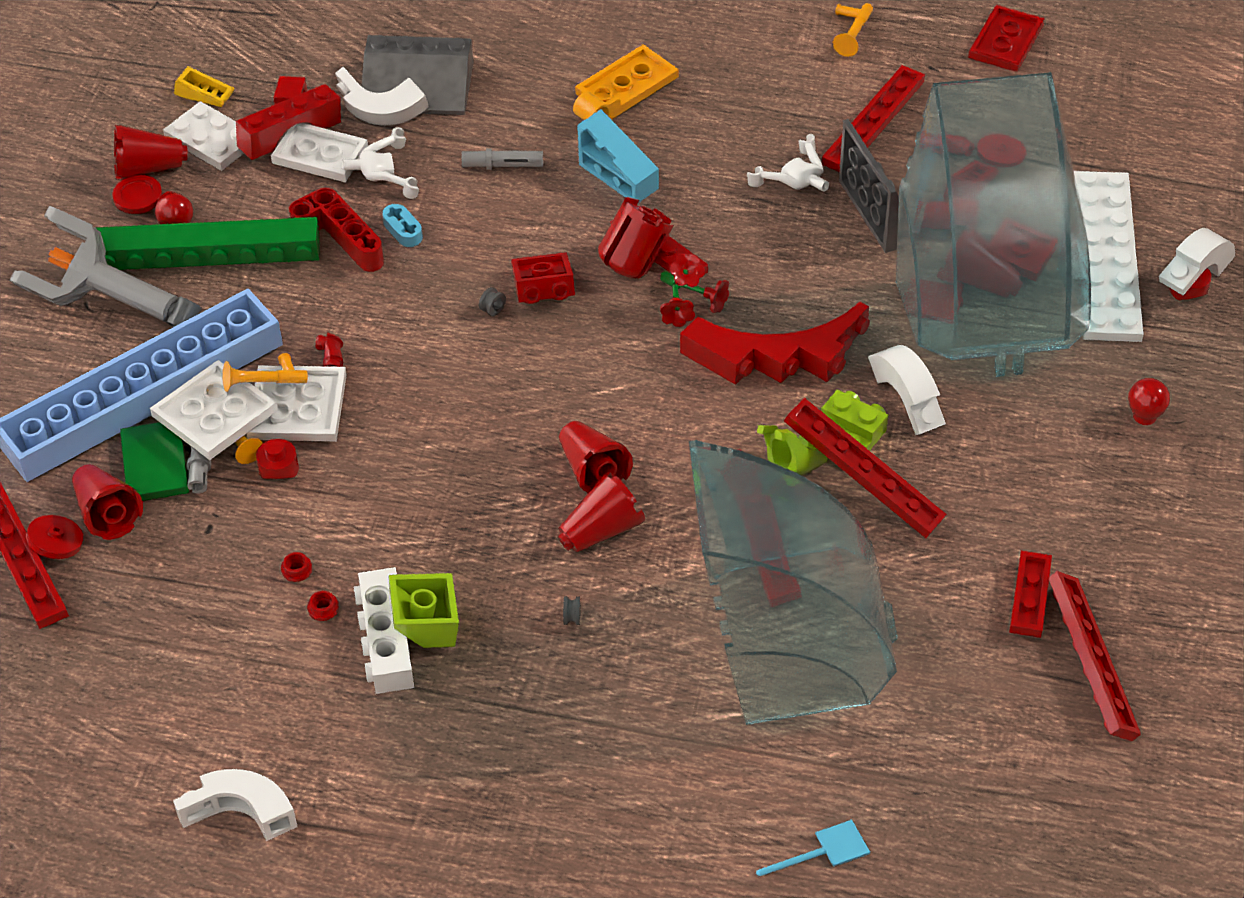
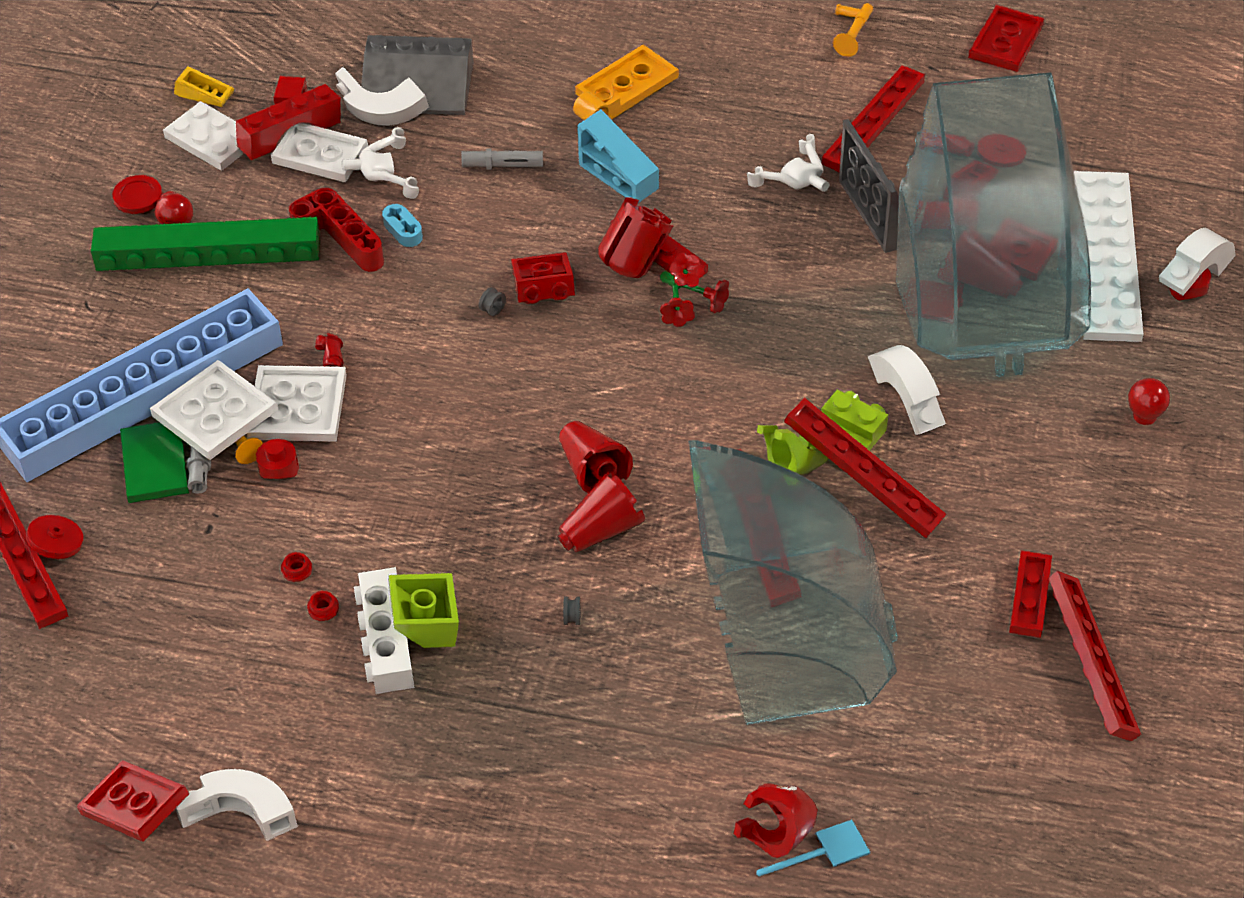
light grey piece [9,206,202,327] -> none
red cone [72,464,143,540] -> none
red cone [114,125,188,179] -> none
light orange piece [223,353,308,392] -> none
red arch [680,302,870,385] -> none
none -> red tile [77,760,190,842]
none -> red piece [734,783,818,858]

